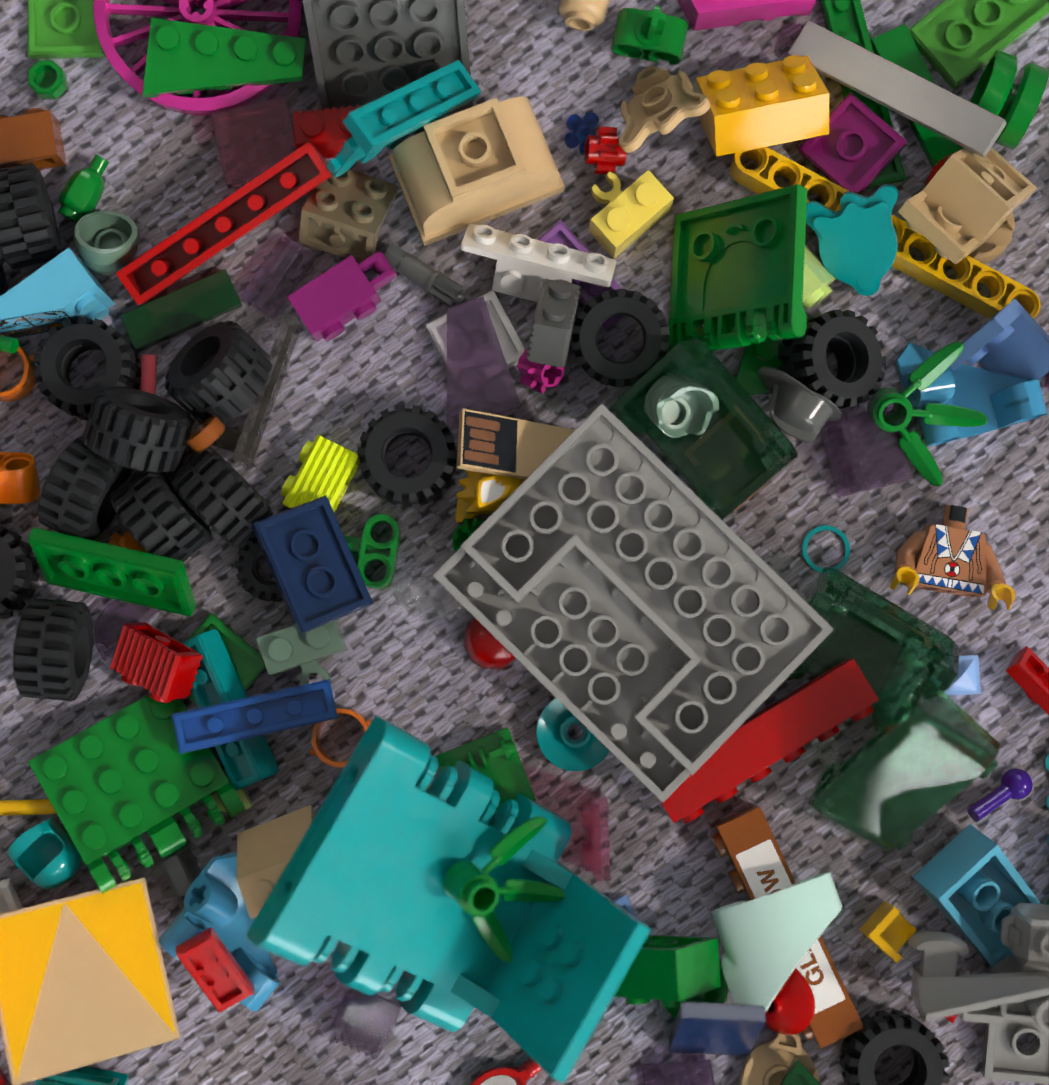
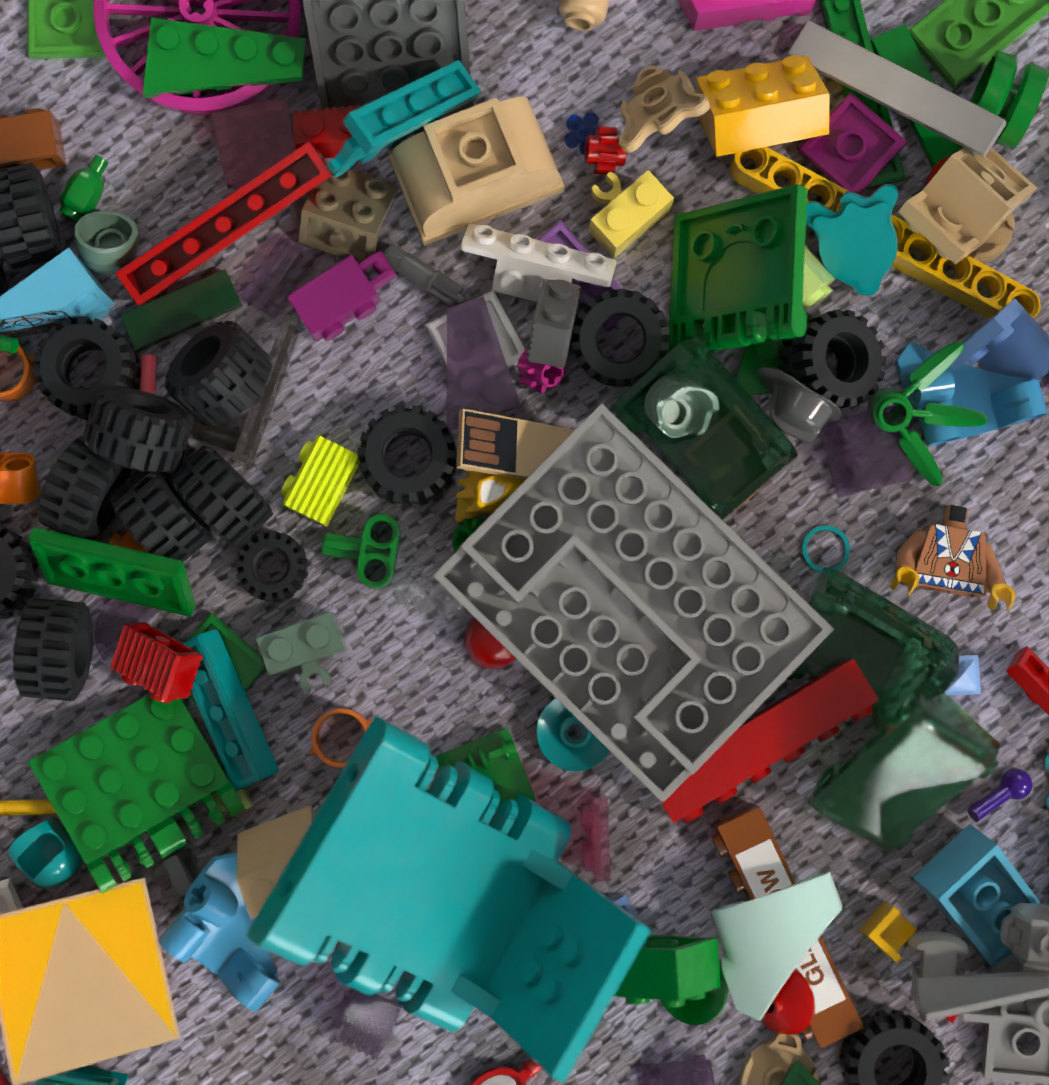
green tile [28,60,67,100] -> none
blue tile [171,679,338,754] -> none
red plate [175,927,254,1013] -> none
dark orange tile [185,415,225,452] -> none
dark blue tile [252,496,374,635] -> none
green plant [444,816,565,963] -> none
green beam [611,5,688,66] -> none
dark blue tile [669,1002,766,1056] -> none

